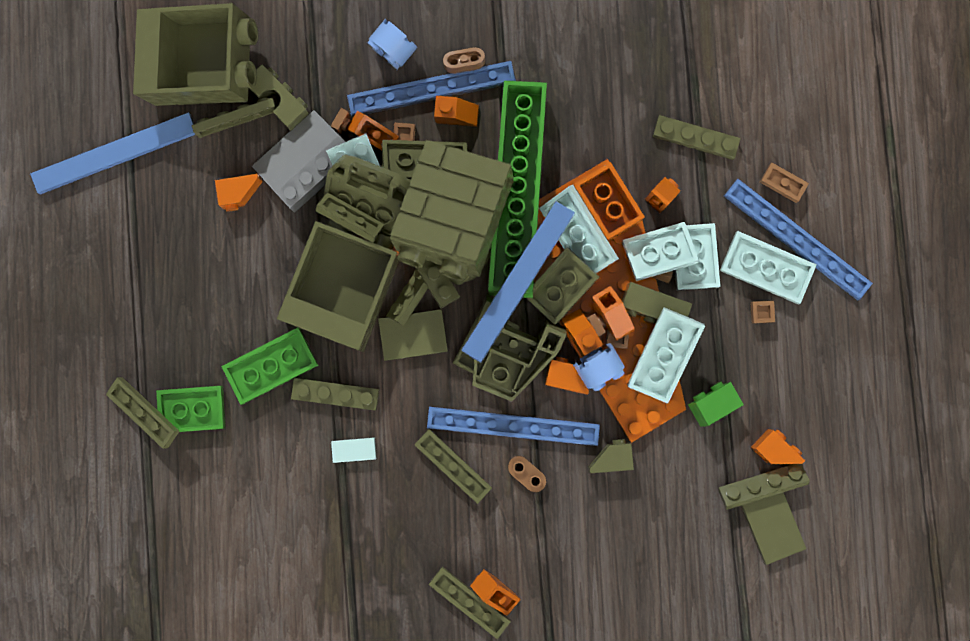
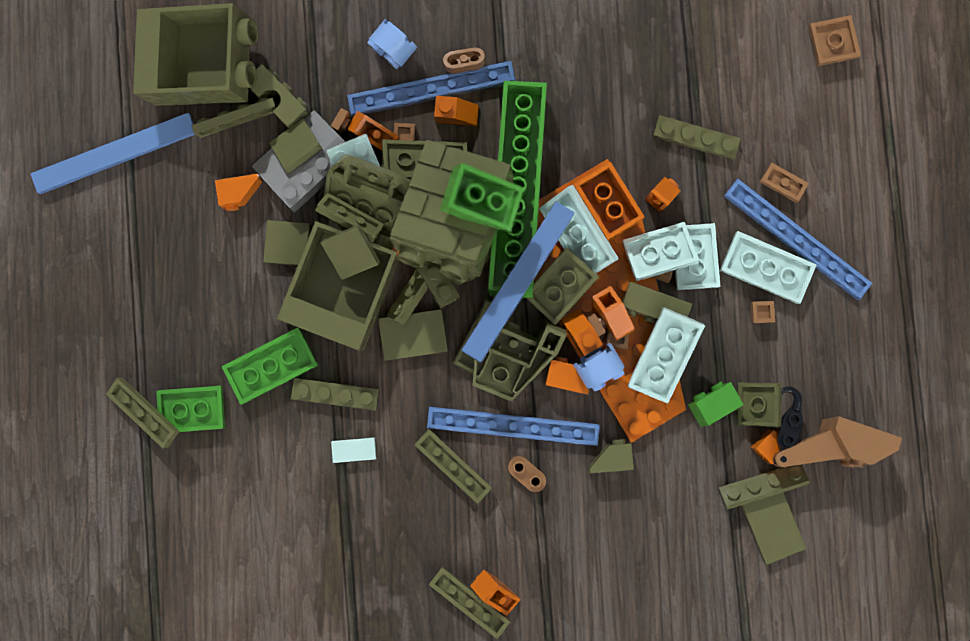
none -> olive tile [263,220,311,266]
none -> olive tile [269,118,323,174]
none -> olive tile [320,224,380,280]
none -> bright green slope [439,163,524,232]
none -> olive tile [738,382,782,427]
none -> medium nougat slope [772,386,902,468]
none -> medium nougat plate [808,15,861,66]

